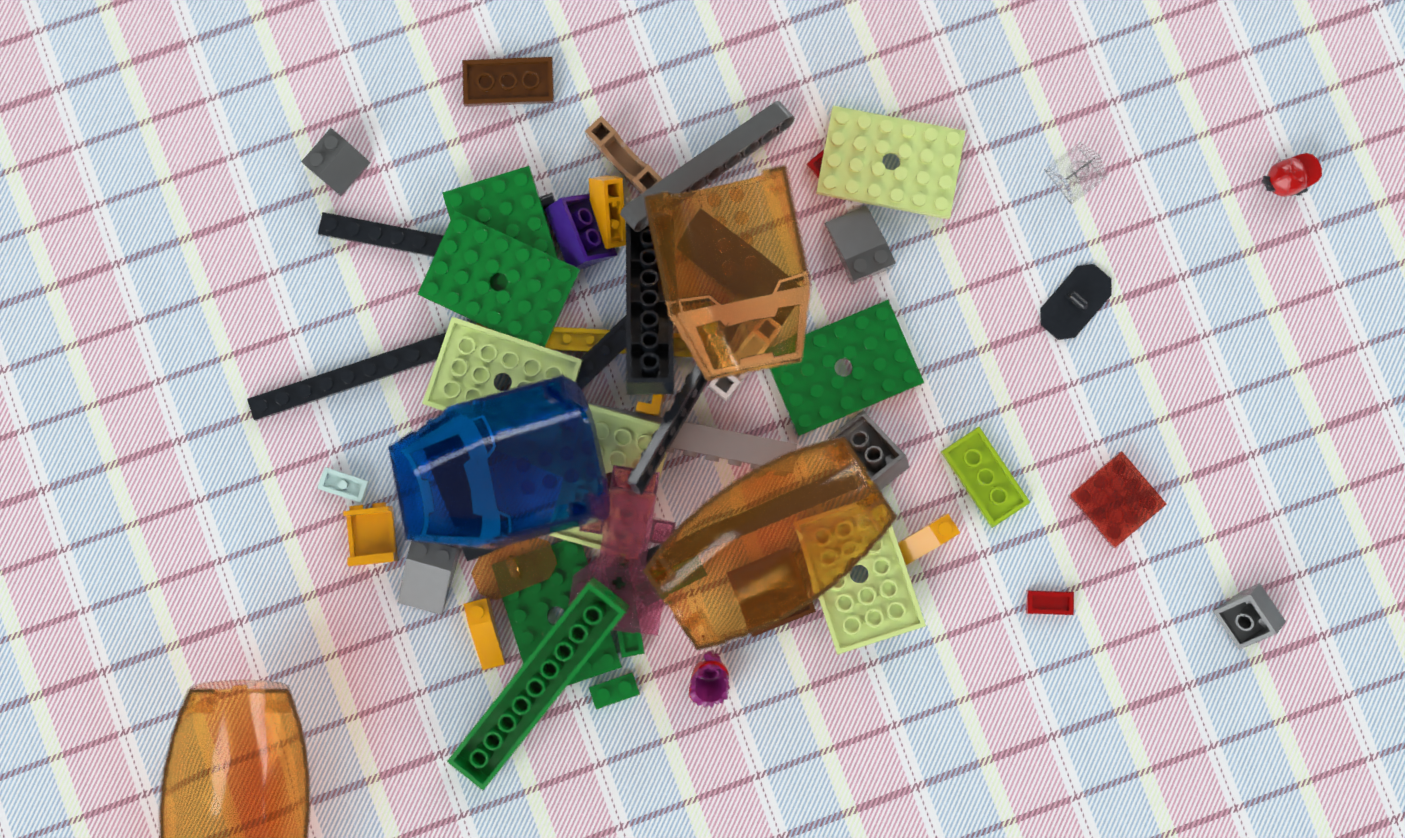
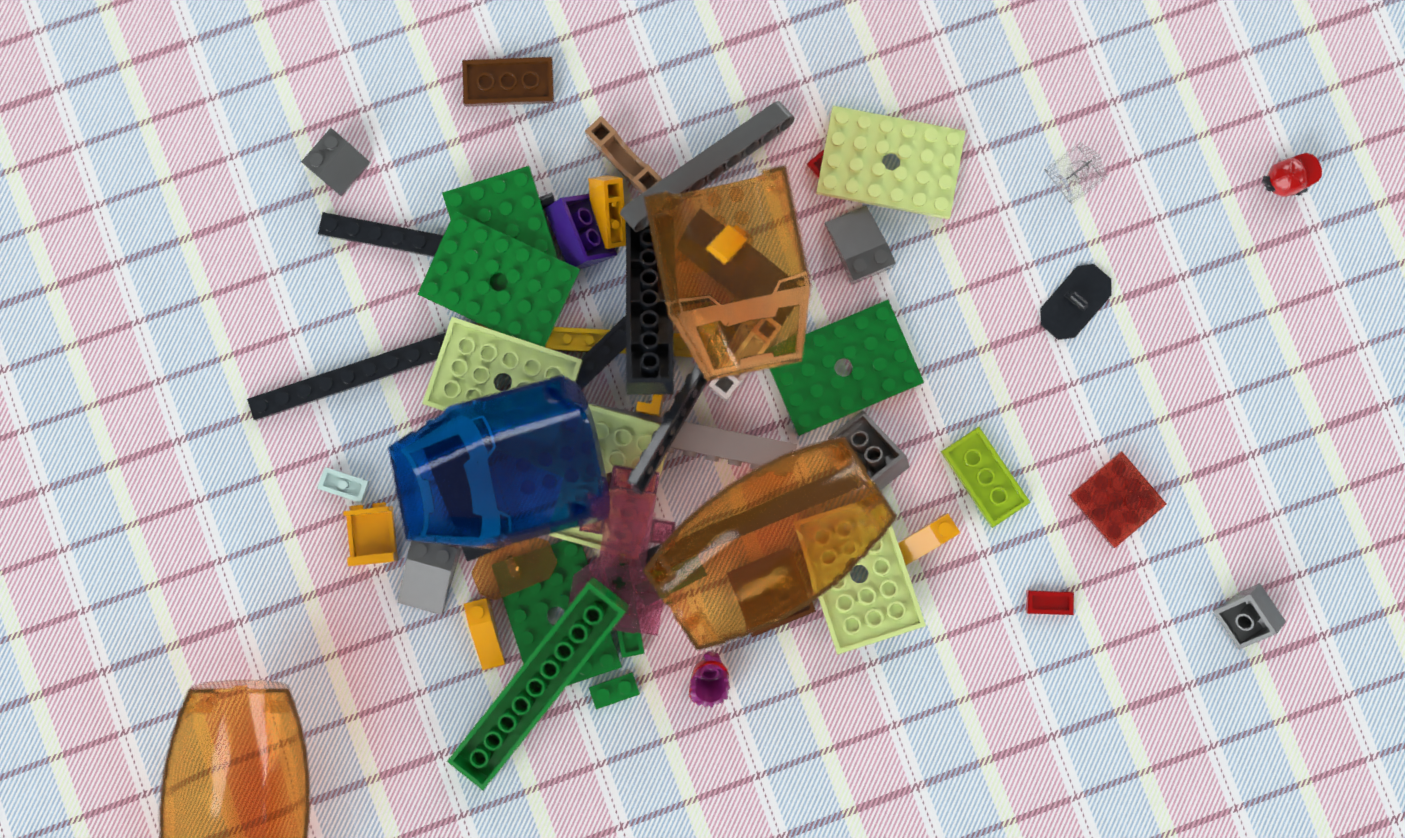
none -> light orange slope [706,224,748,264]

